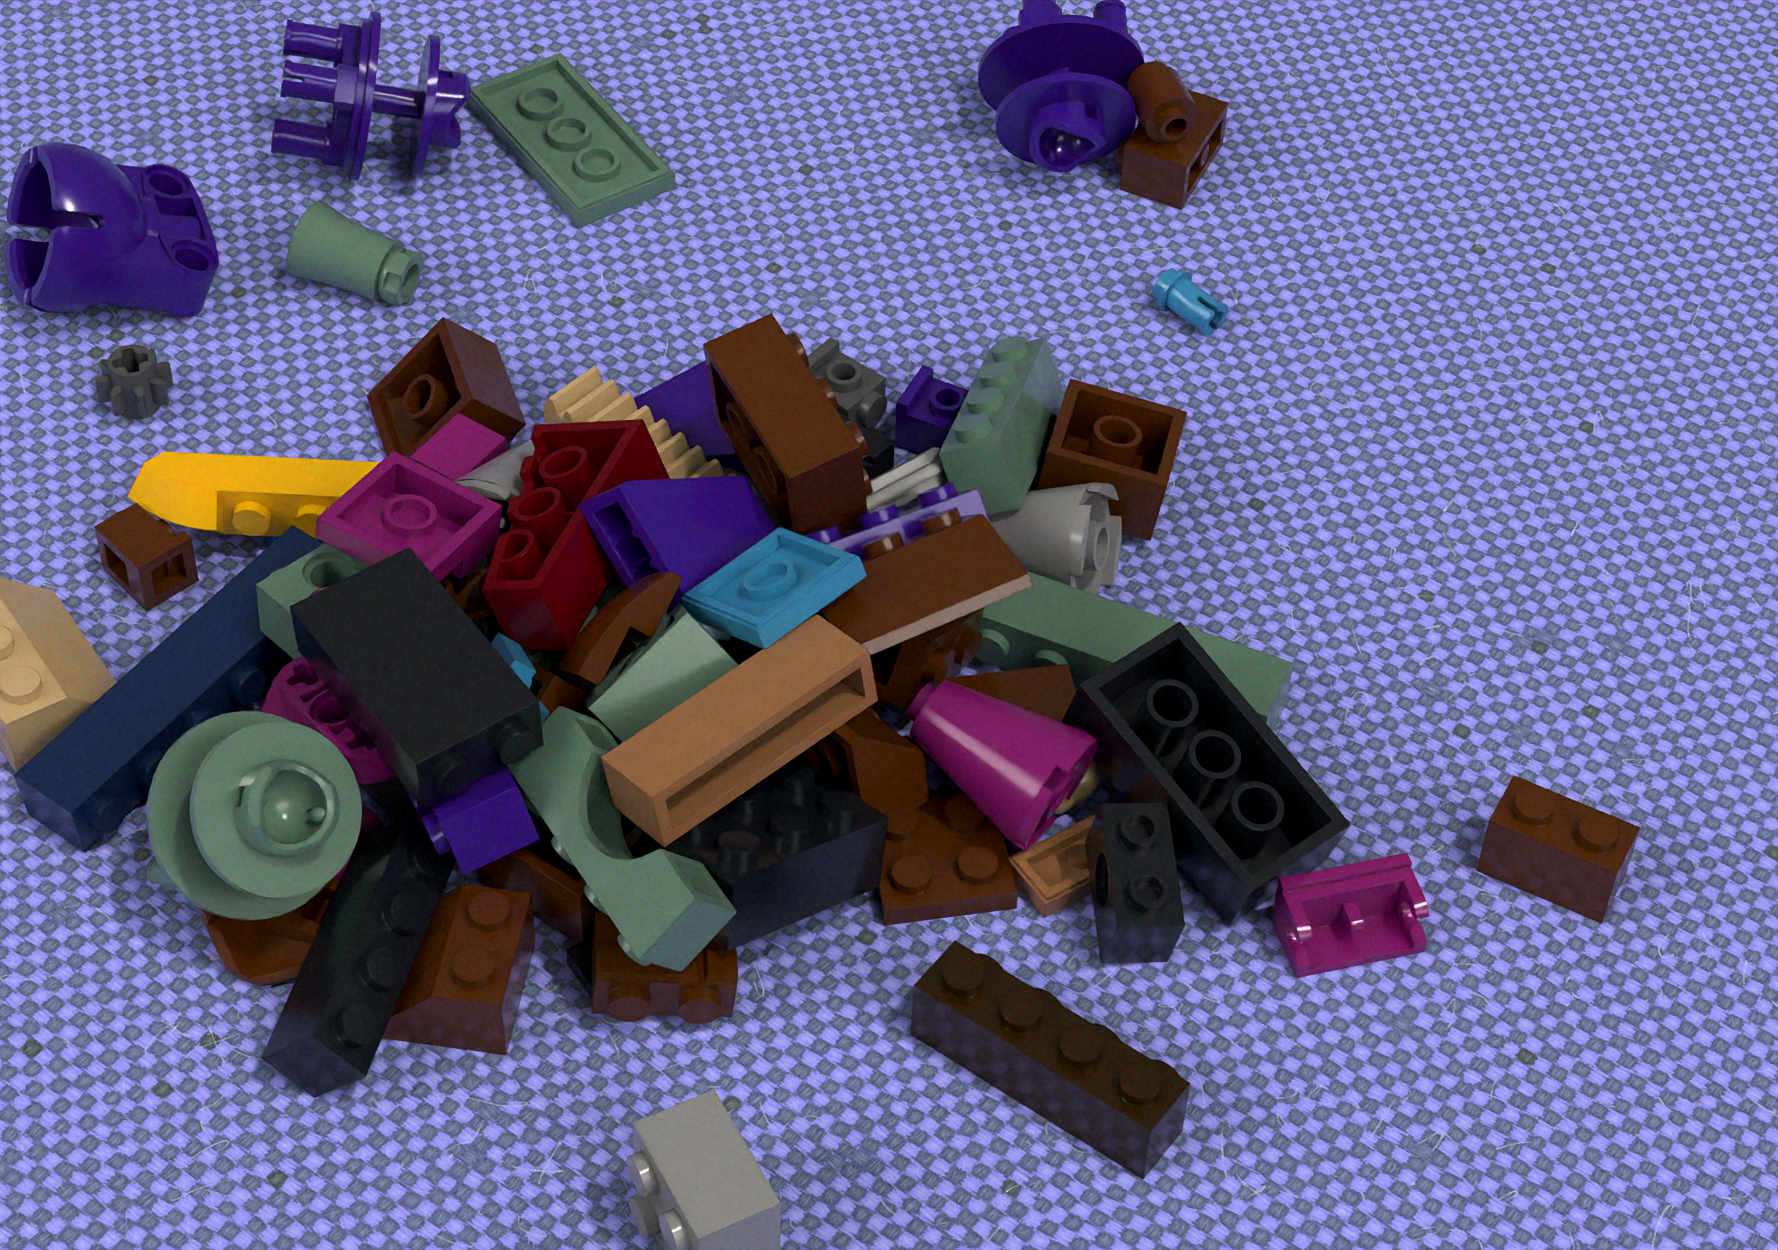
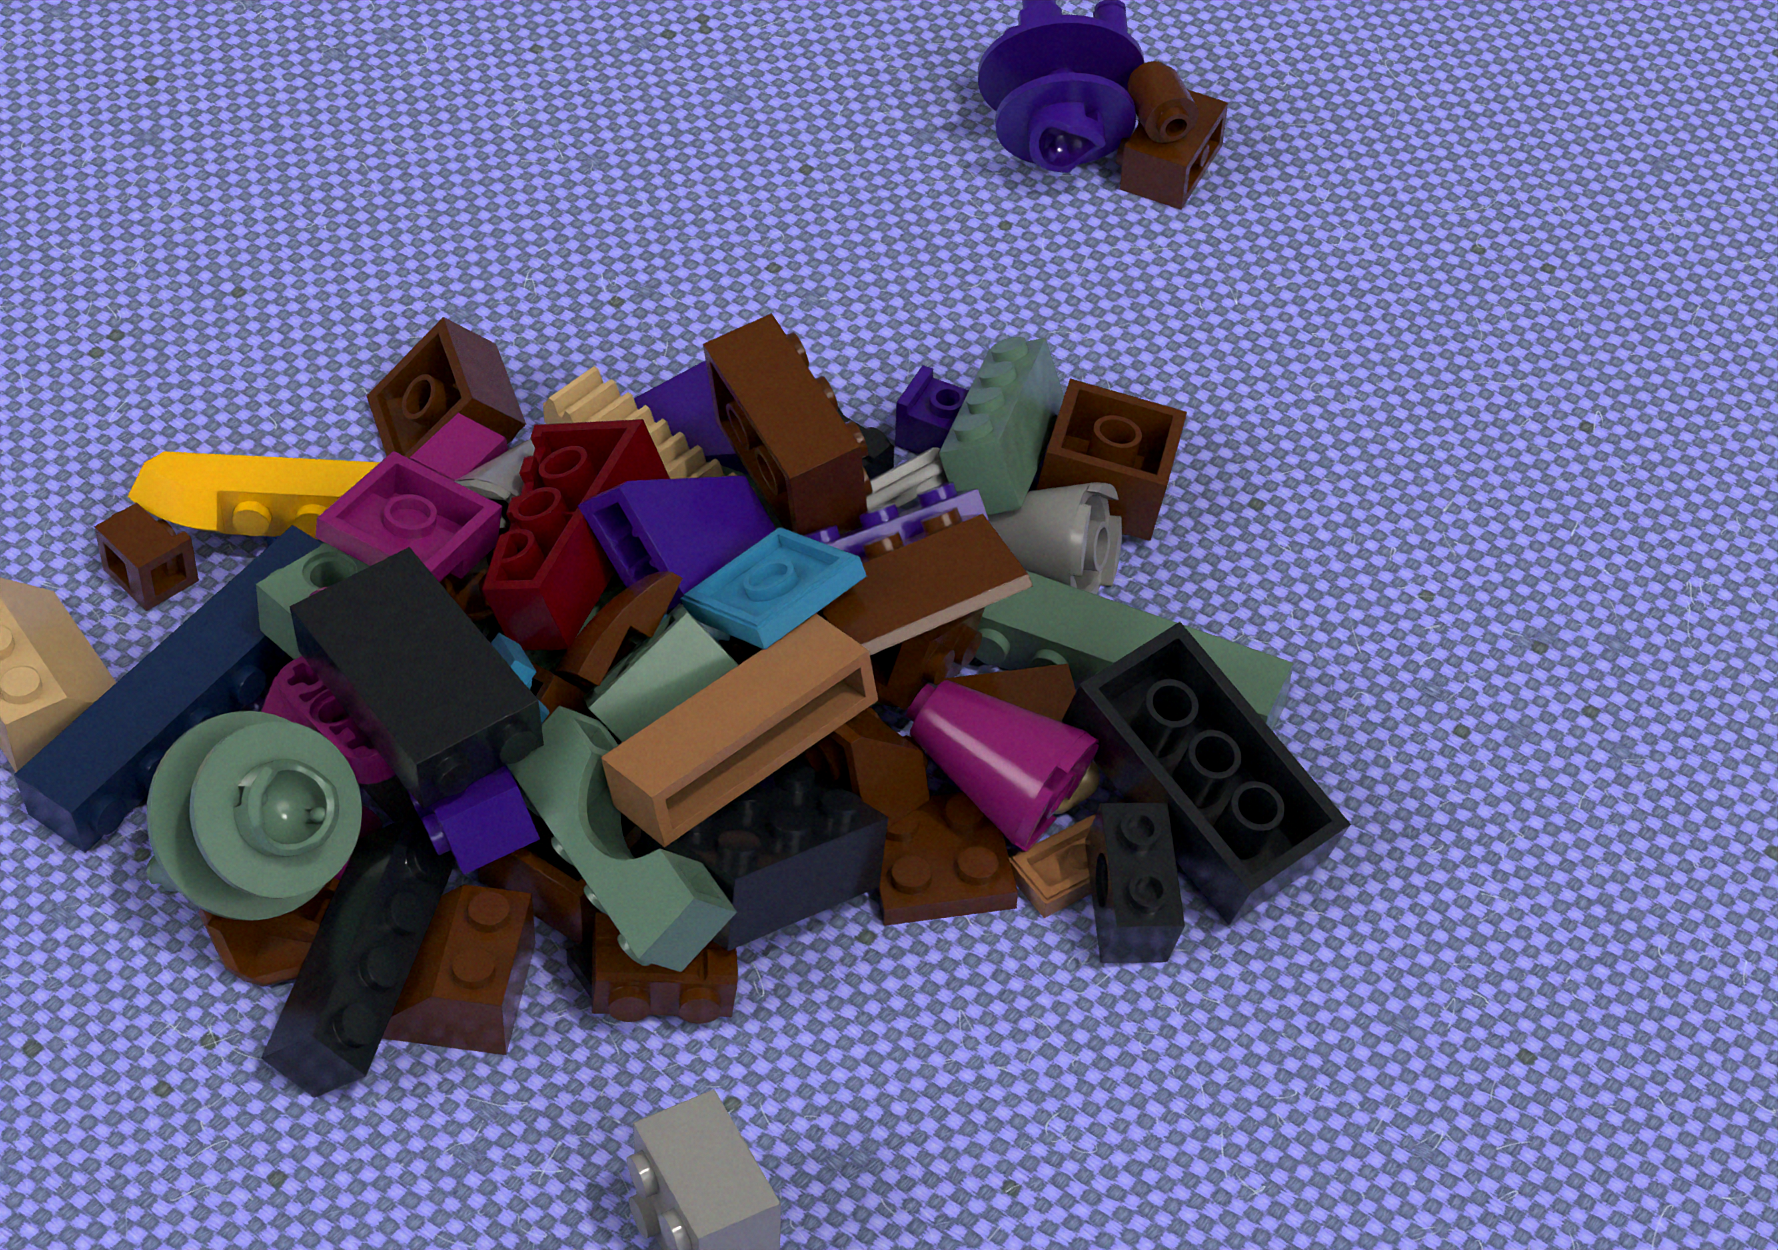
dark purple piece [5,142,219,317] -> none
dark grey gear [95,345,174,420] -> none
dark purple piece [271,11,470,182] -> none
sand green plant [287,201,424,307] -> none
sand green tile [466,53,675,228] -> none
dark grey brick [807,337,887,428] -> none
dark brown brick [911,941,1190,1179] -> none
dark azure pin [1152,268,1228,336] -> none
magenta hinge [1271,853,1429,978] -> none
reddish brown brick [1476,775,1640,924] -> none

